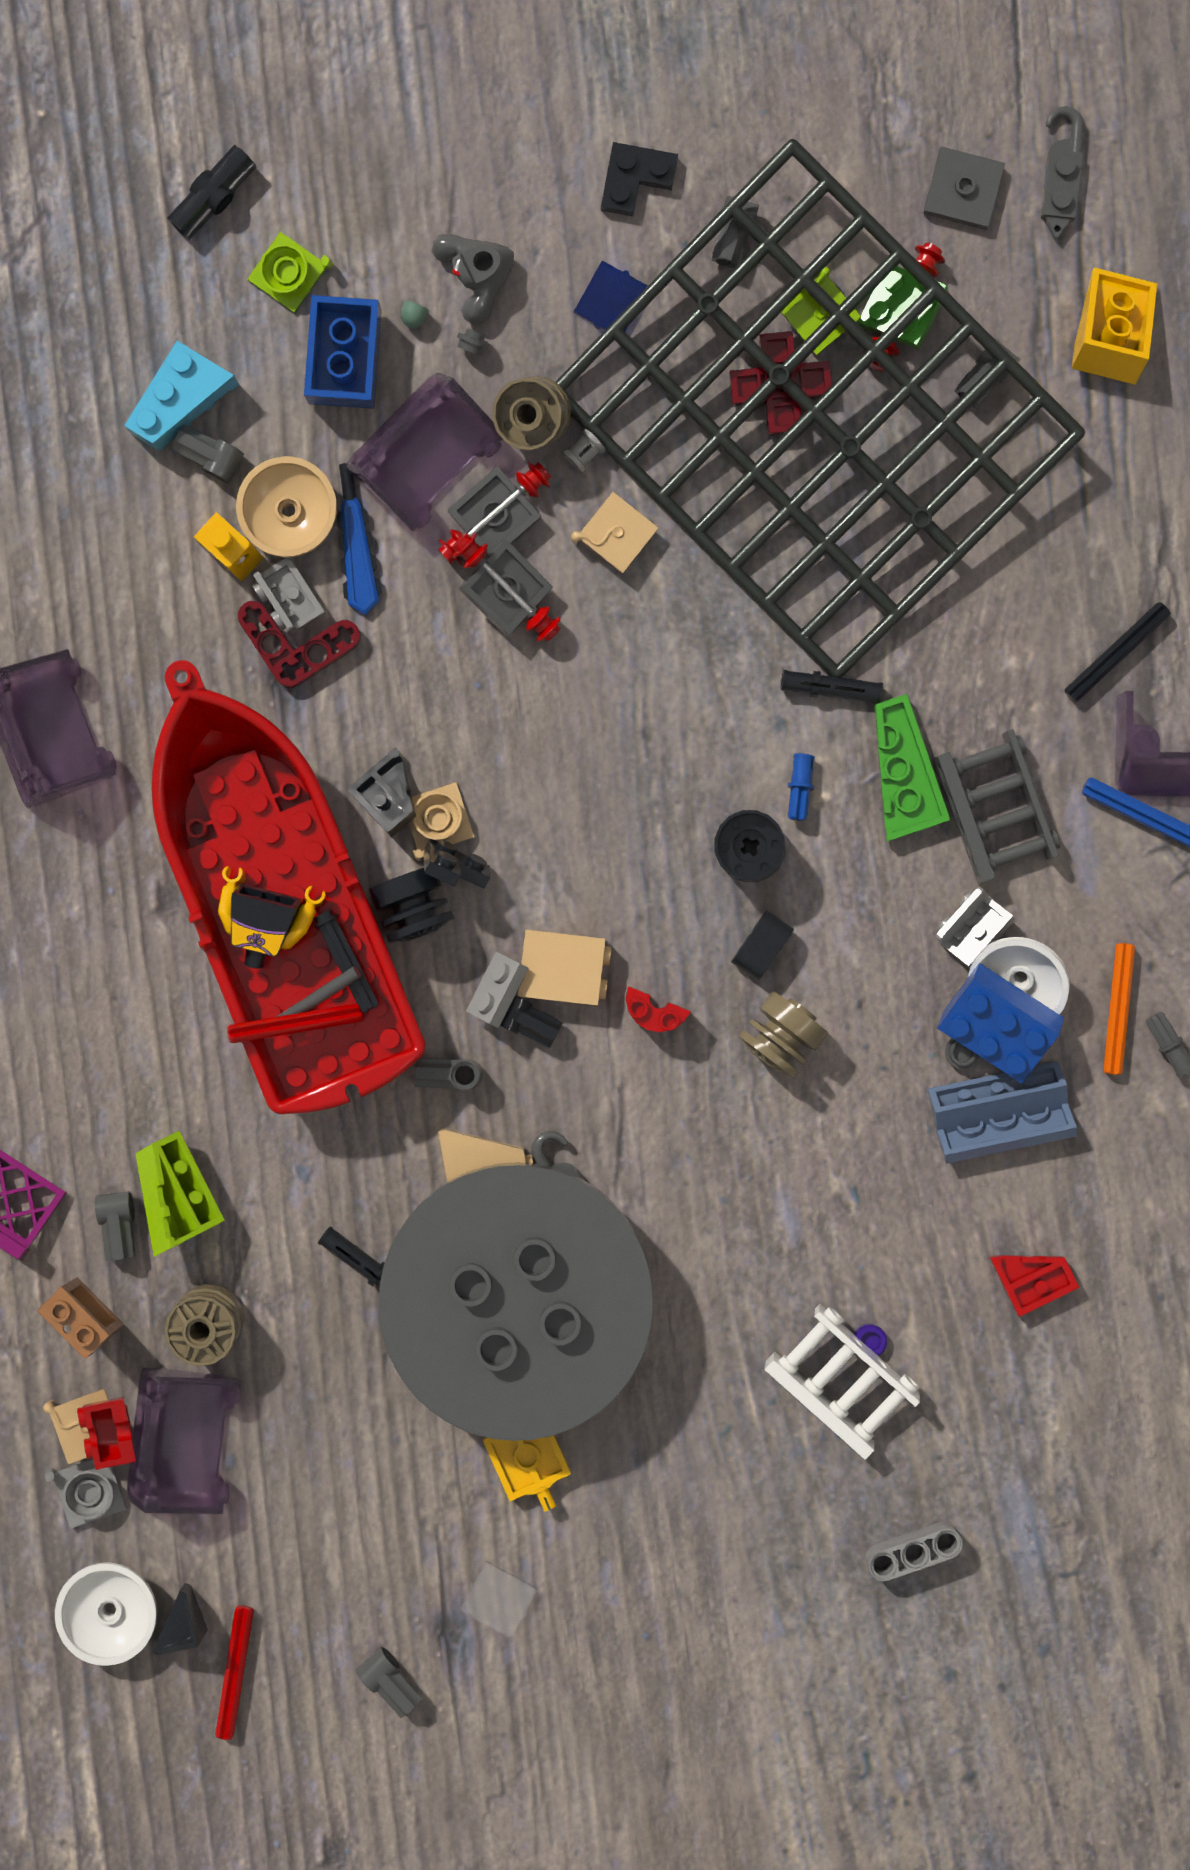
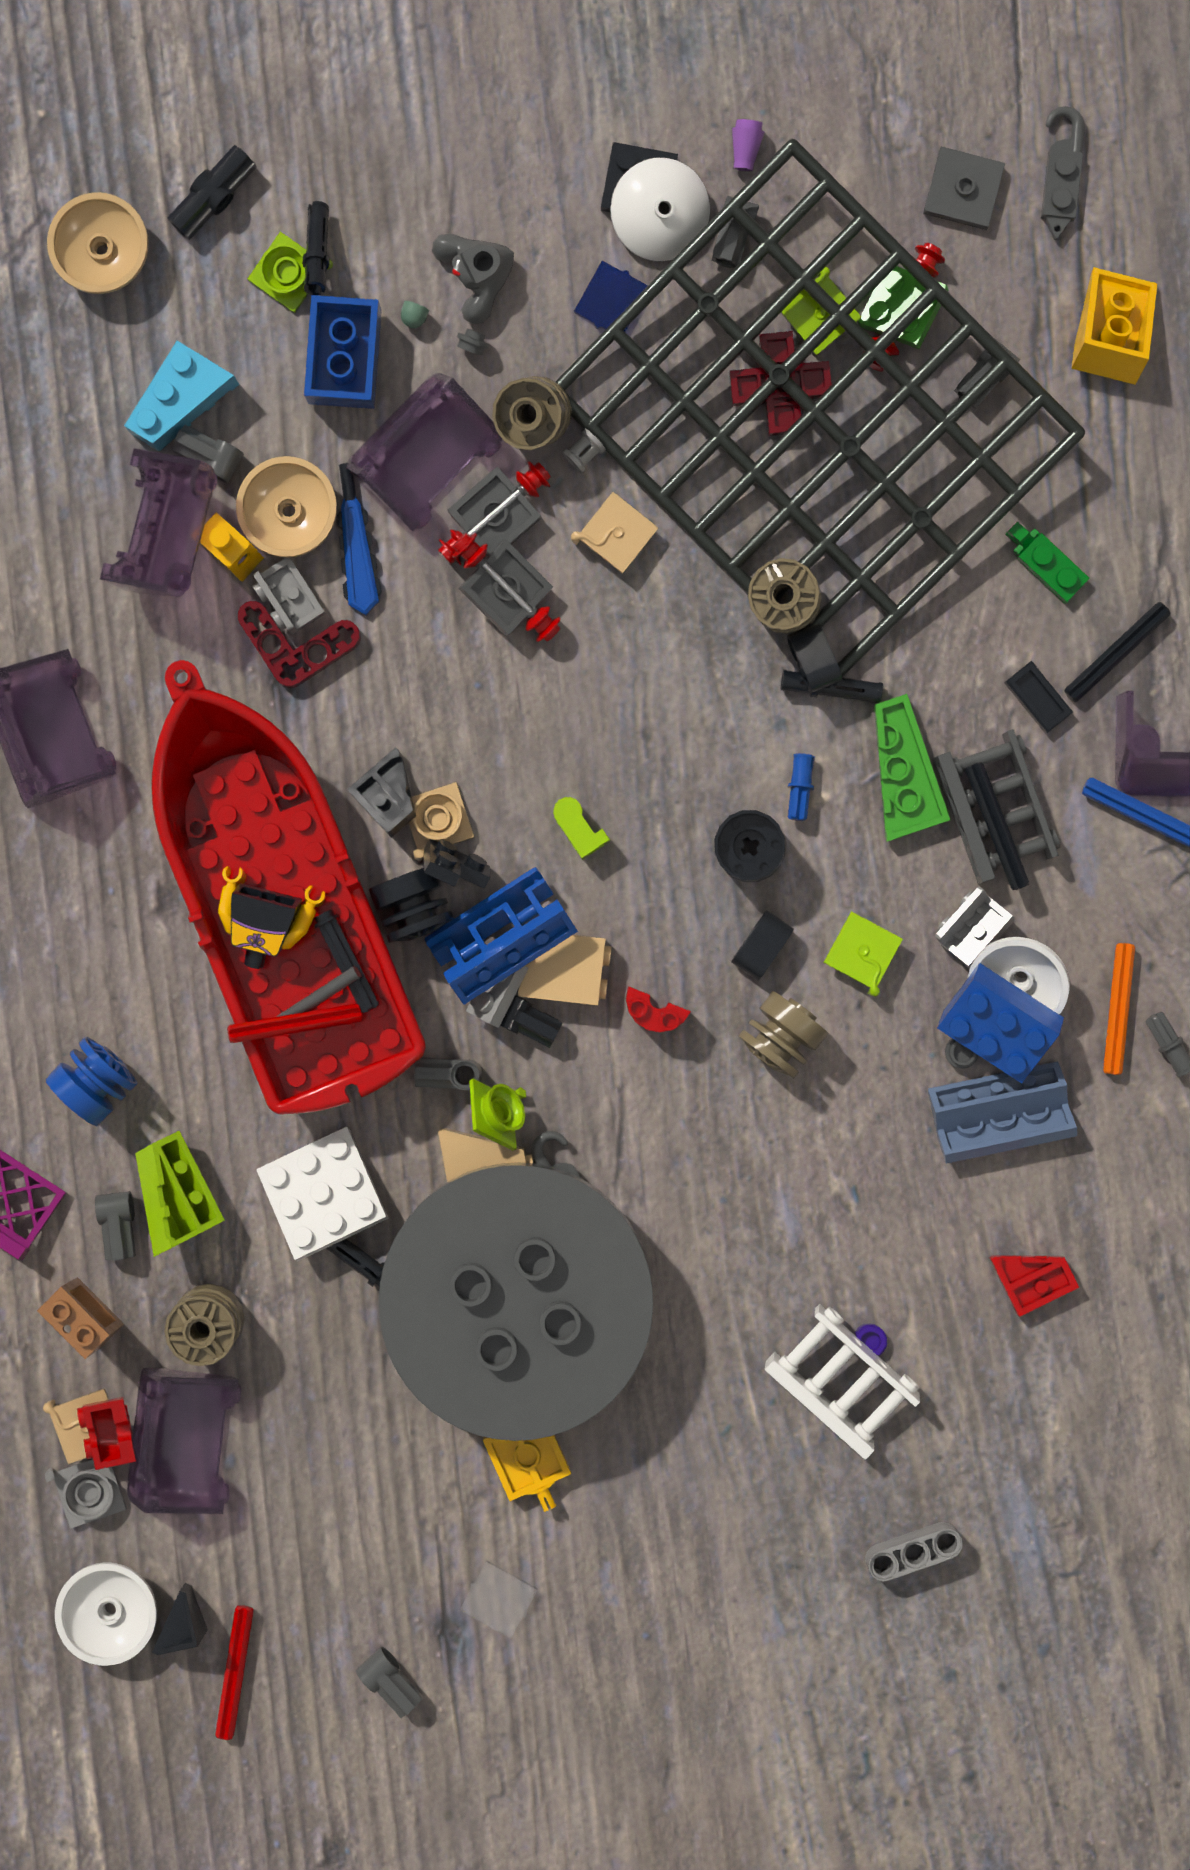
none -> blue wheel [46,1037,138,1126]
none -> tan dish [47,192,148,294]
none -> clear purple windscreen [100,448,217,597]
none -> white plate [256,1127,389,1262]
none -> black pin [302,201,330,295]
none -> blue fence [424,867,578,1005]
none -> lime hat [469,1078,526,1151]
none -> lime leg [553,797,610,860]
none -> white dish [610,158,710,261]
none -> medium lavender cone [732,119,765,171]
none -> dark tan wheel [748,558,822,634]
none -> black beam [787,623,842,693]
none -> lime hat [823,911,903,997]
none -> black axle [966,762,1029,890]
none -> black tile [1004,661,1073,734]
none -> green hinge [1005,522,1090,604]

